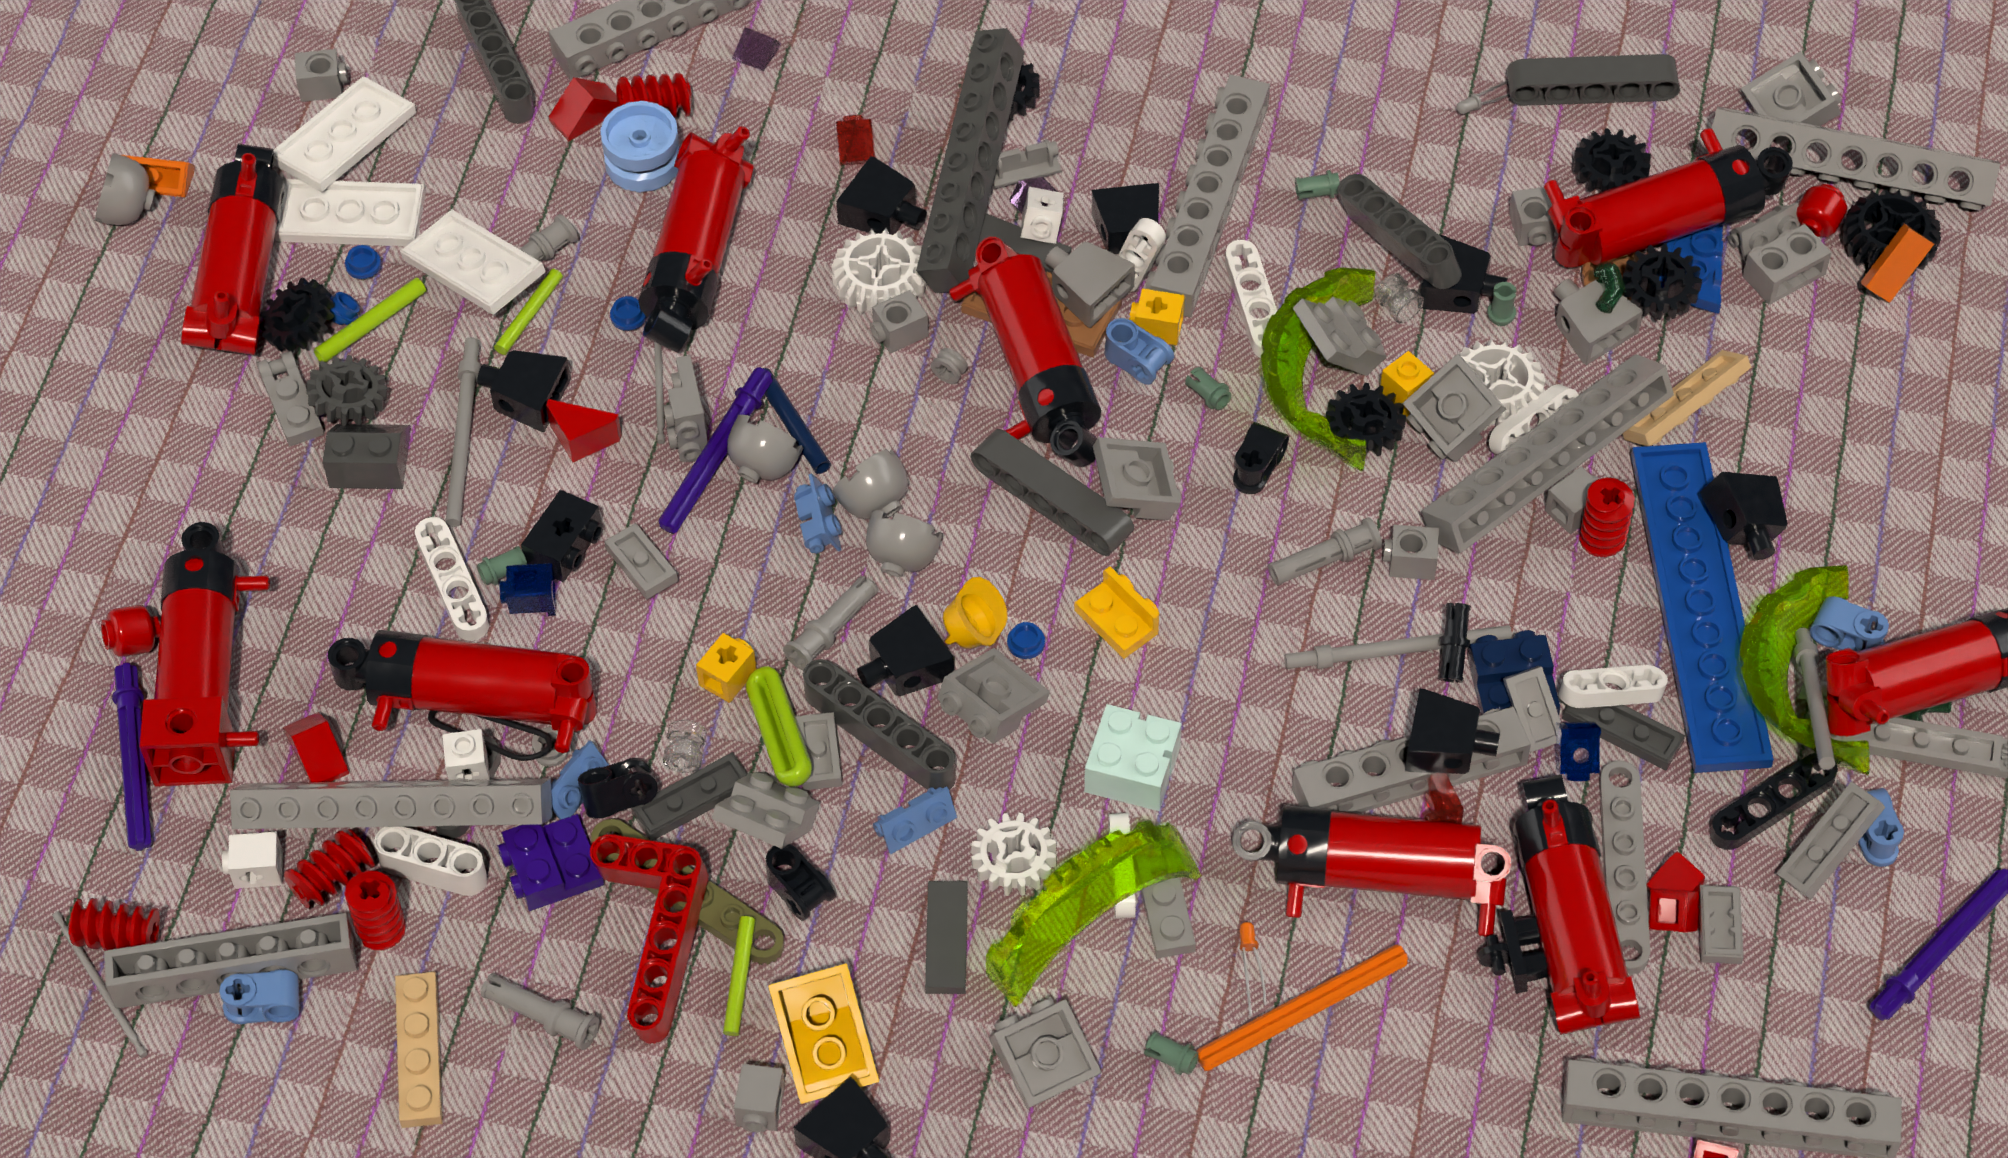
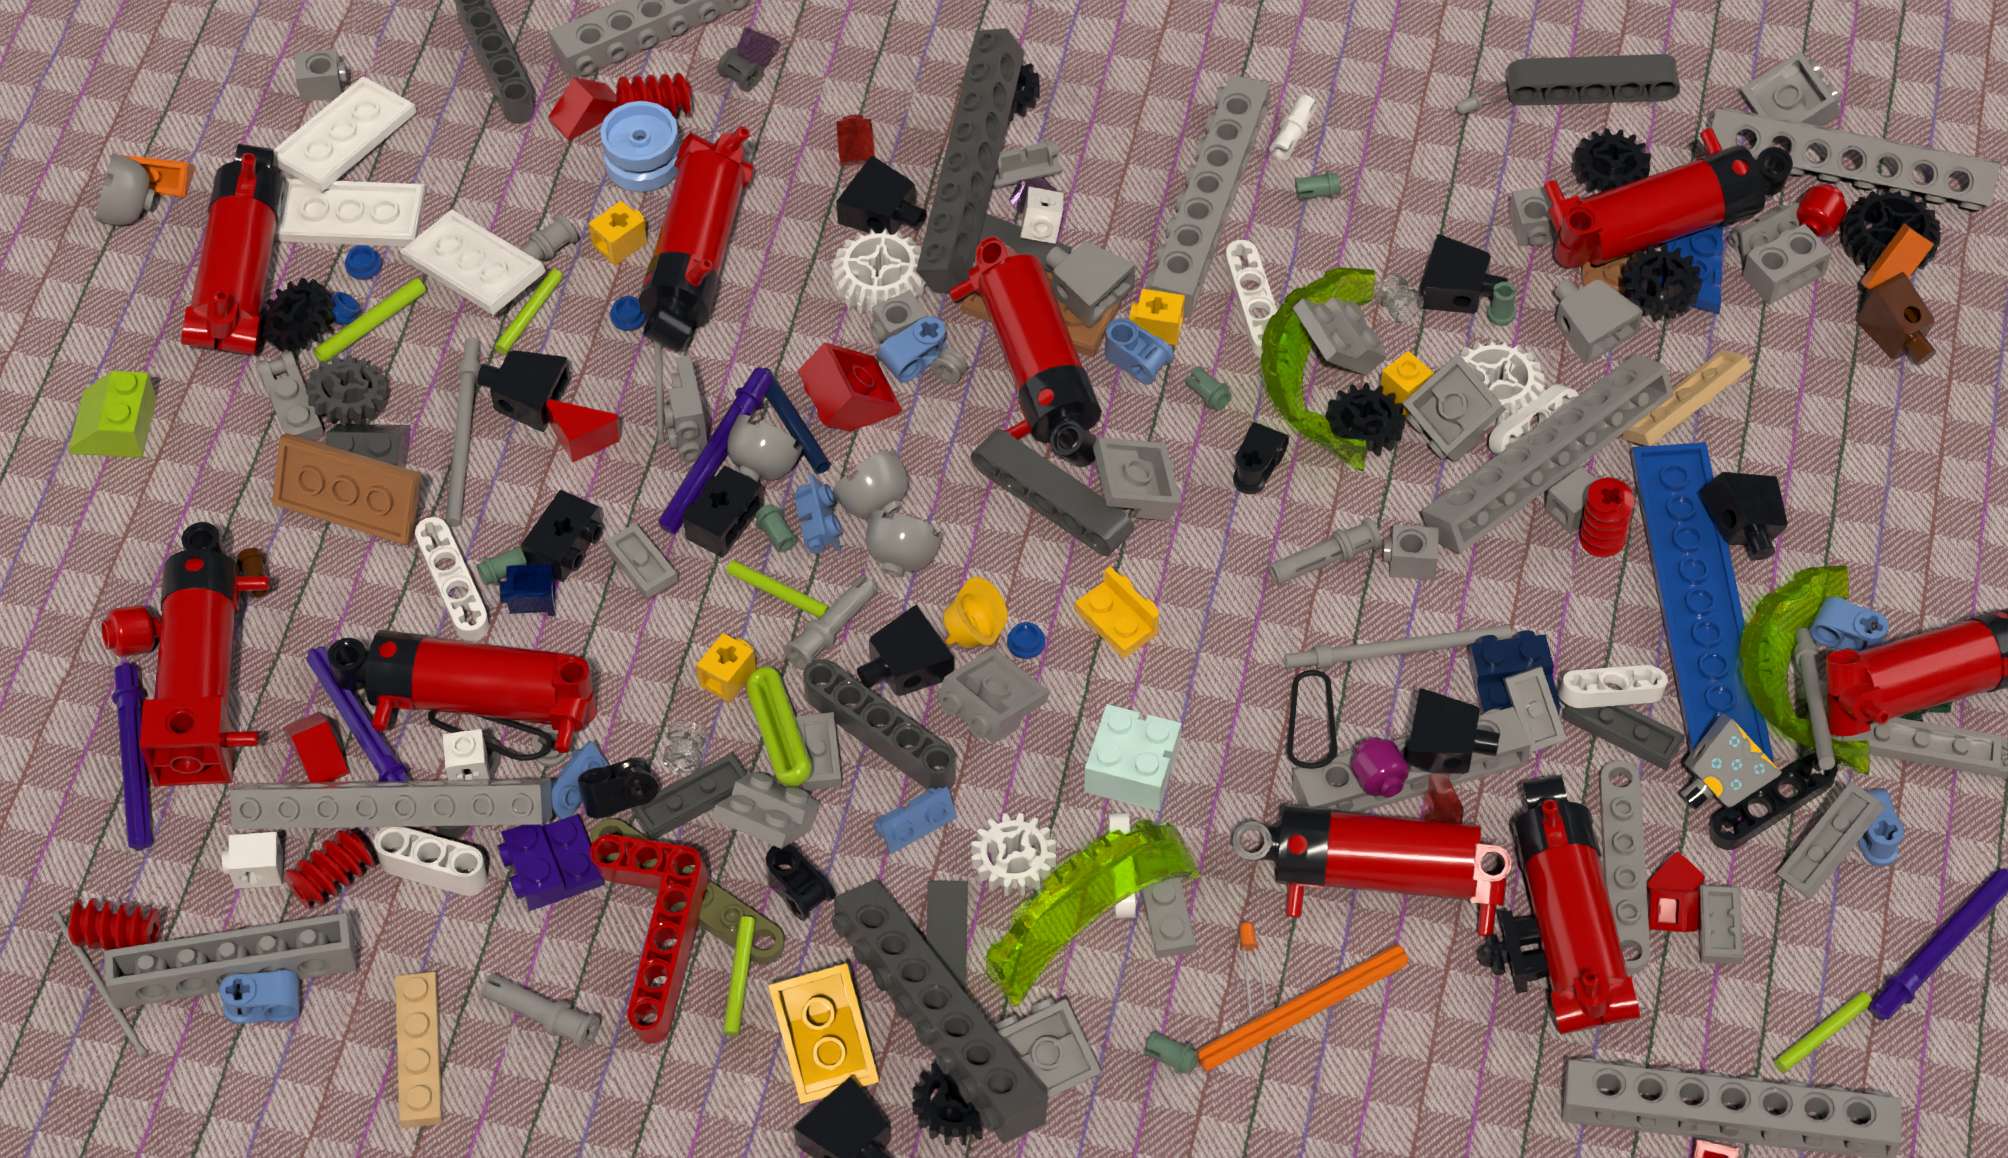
red piece [344,870,406,951] -> none
light grey brick [734,1064,785,1133] -> none
black torso [1091,183,1159,259] -> none
white beam [1118,218,1166,292] -> none
dark grey beam [1338,174,1462,289] -> none
black pin [1438,603,1471,683] -> none
clear blue brick [1556,722,1601,781] -> none
clear green arm [1594,261,1626,313] -> none
none -> lime slope [69,371,157,458]
none -> reddish brown pin [236,548,272,598]
none -> medium nougat tile [272,433,422,545]
none -> dark purple axle [306,646,410,781]
none -> yellow brick [588,200,647,266]
none -> black brick [682,465,764,558]
none -> dark grey bush [717,48,763,92]
none -> lime bar [726,560,830,618]
none -> sand green pin [755,504,797,553]
none -> red slope [798,342,902,432]
none -> dark grey brick [831,880,1048,1144]
none -> medium blue piece [877,316,947,383]
none -> black gear [912,1062,985,1146]
none -> white pin [1270,95,1318,160]
none -> black piece [1287,670,1338,769]
none -> magenta head [1351,737,1410,798]
none -> light grey torso [1681,713,1782,810]
none -> lime bar [1774,991,1872,1073]
none -> reddish brown torso [1856,272,1936,365]

